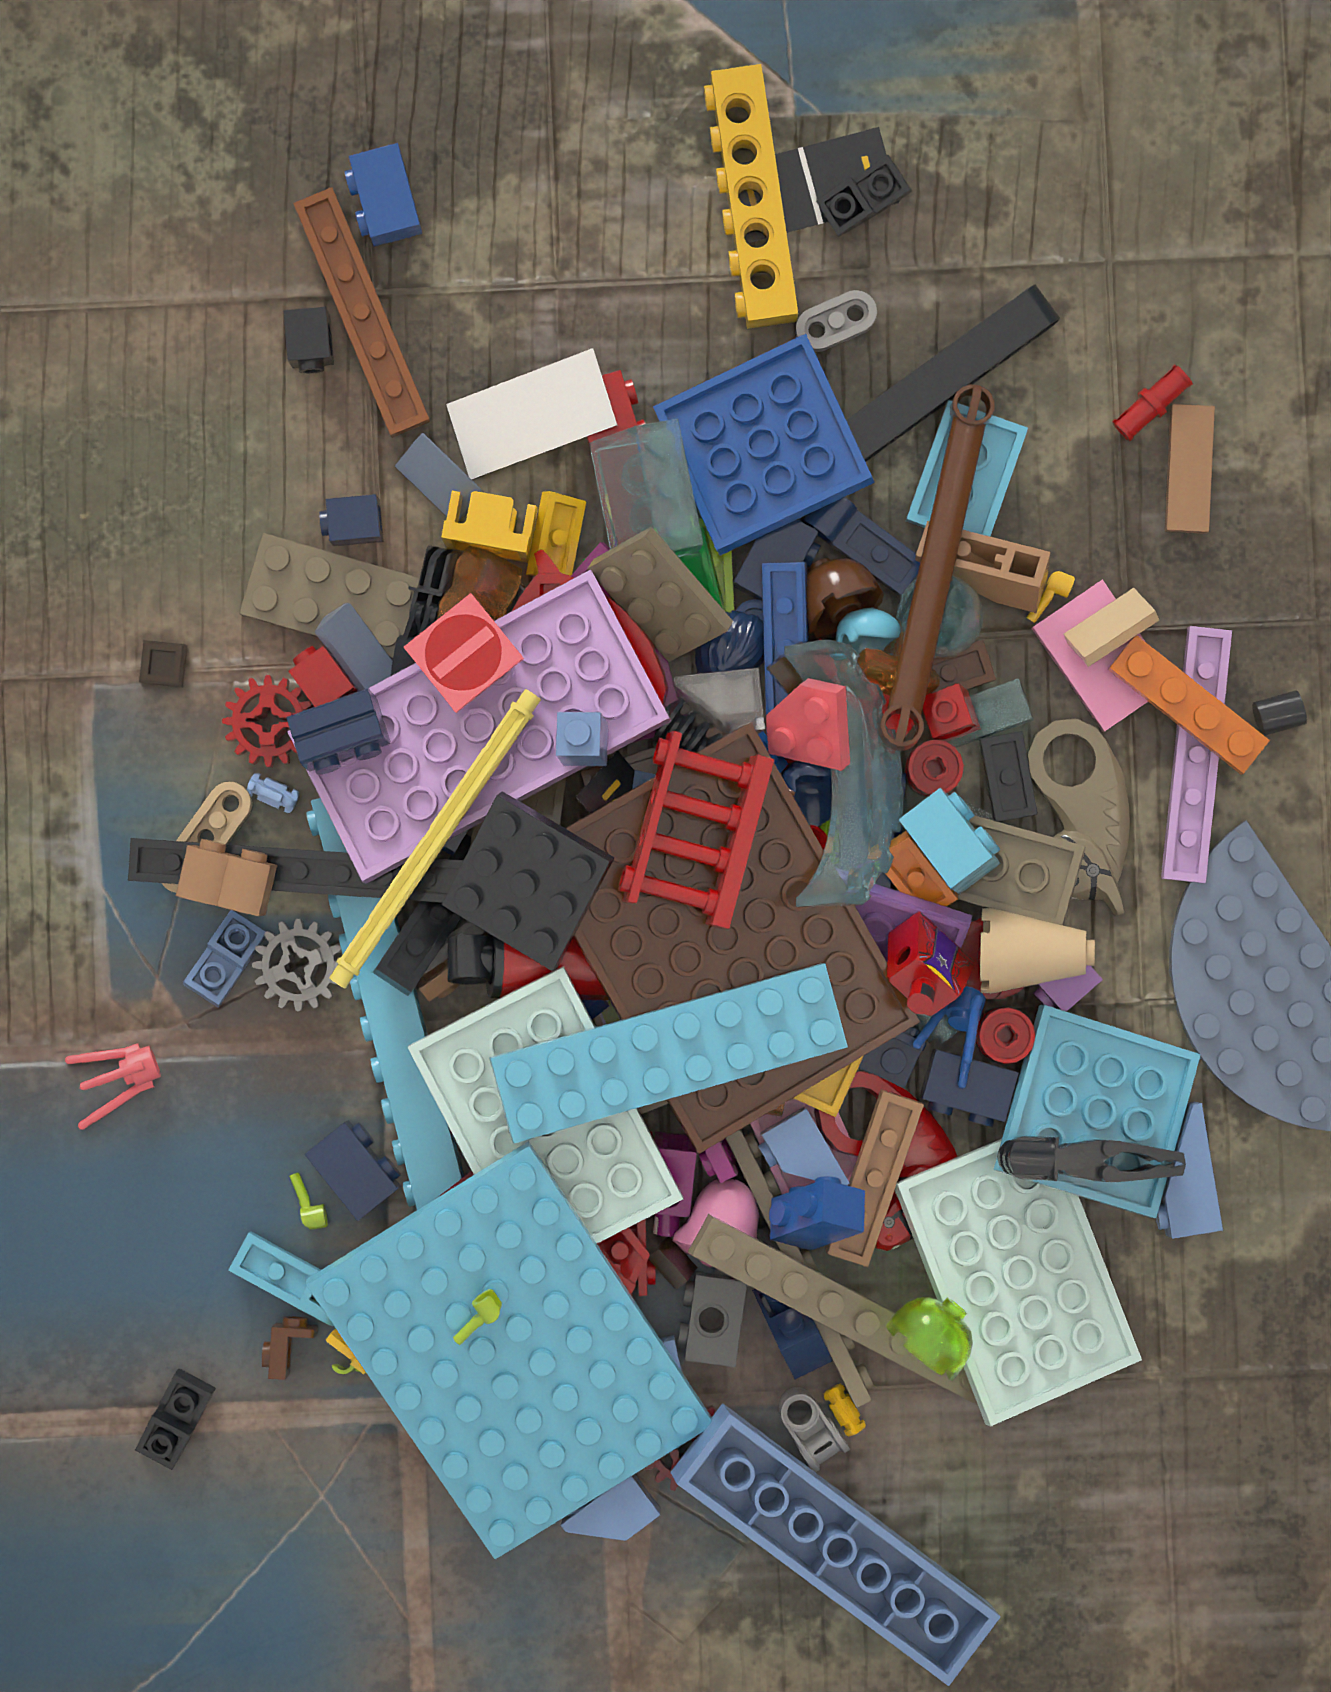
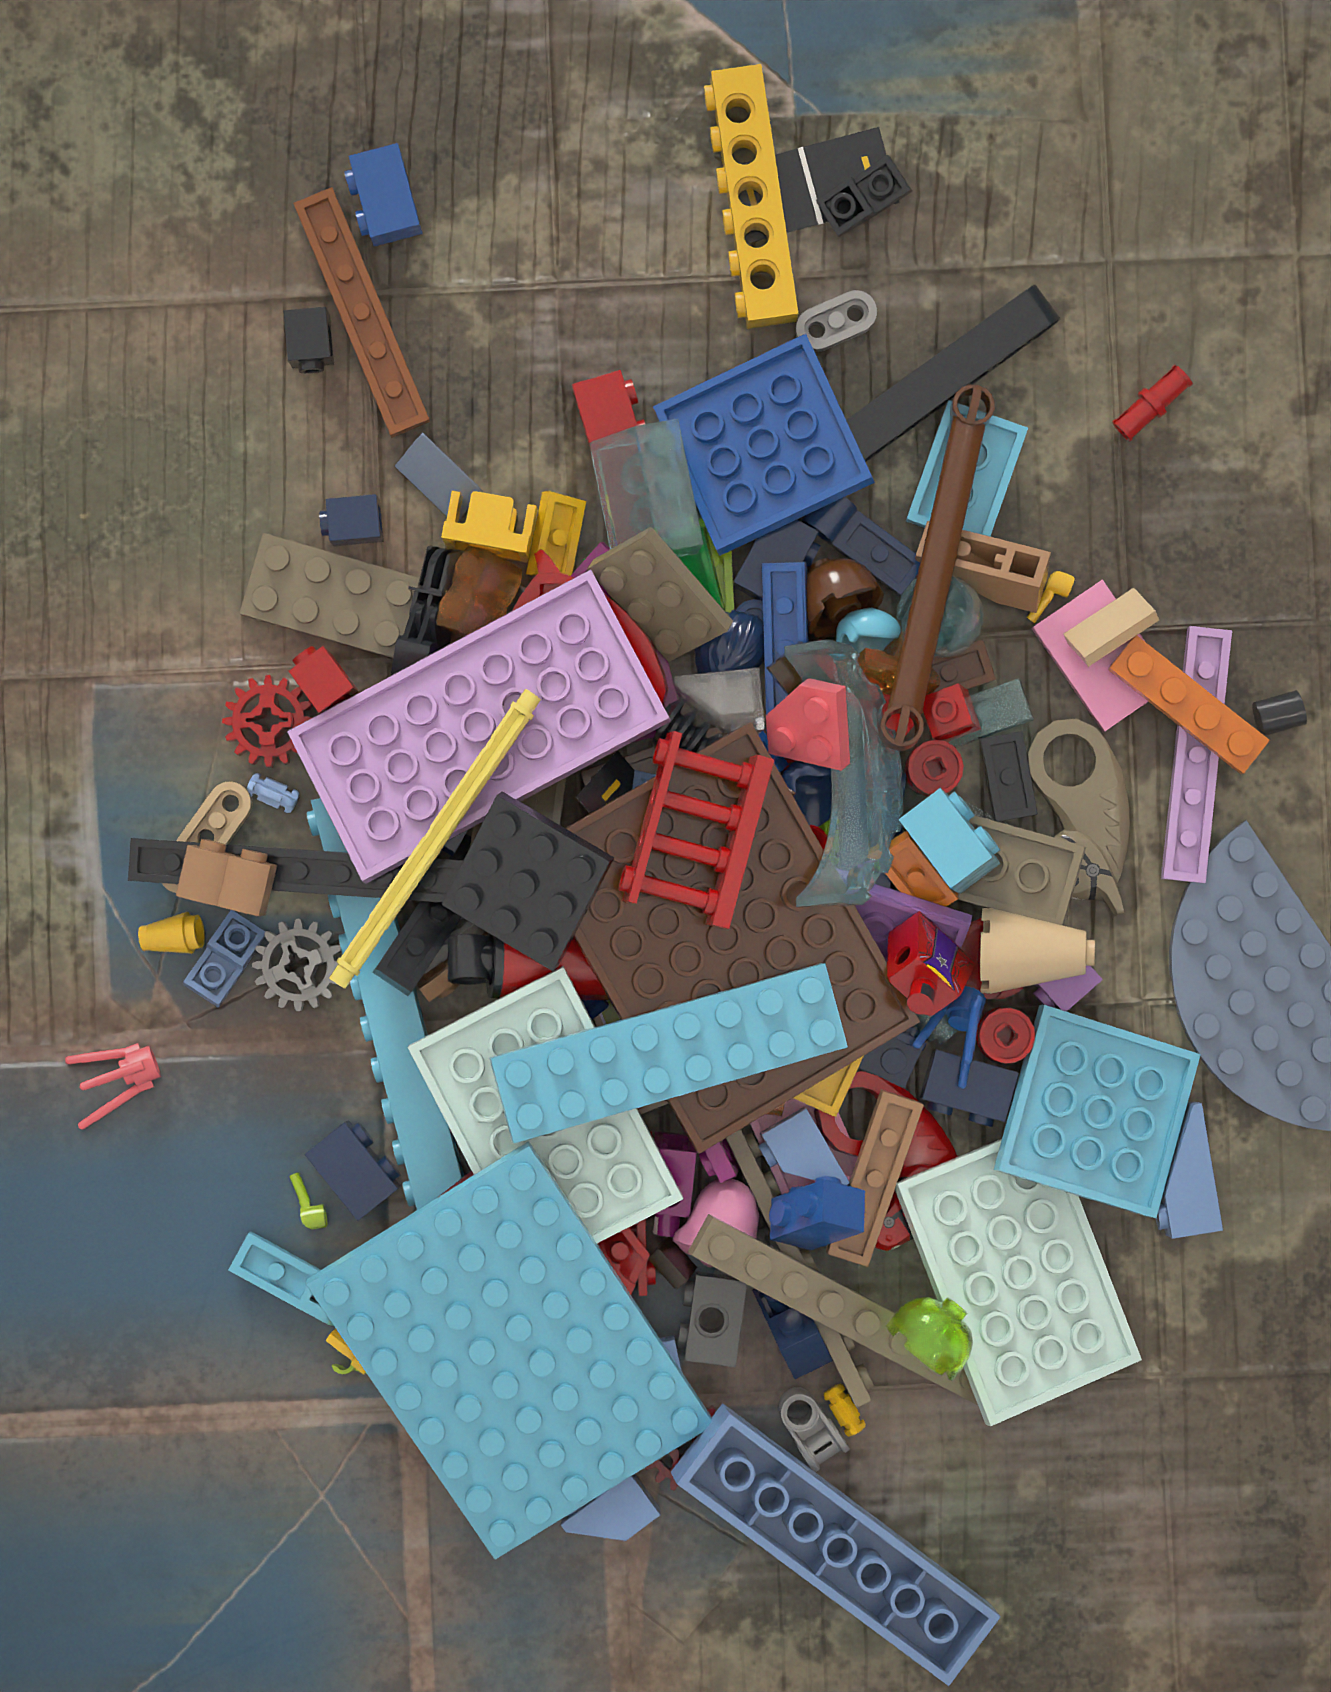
black slope [135,1368,216,1470] -> none
dark brown tile [139,640,187,688] -> none
reddish brown bracket [262,1316,318,1380] -> none
dark blue brick [287,688,391,775] -> none
sand blue slope [315,603,393,692] -> none
piece [404,593,524,713] -> none
white sticker [446,348,617,479] -> none
lime hand [453,1289,502,1345] -> none
medium blue brick [556,712,608,766] -> none
black arm [997,1136,1186,1182] -> none
medium nougat tile [1165,404,1215,534] -> none
none -> yellow cone [138,912,205,954]

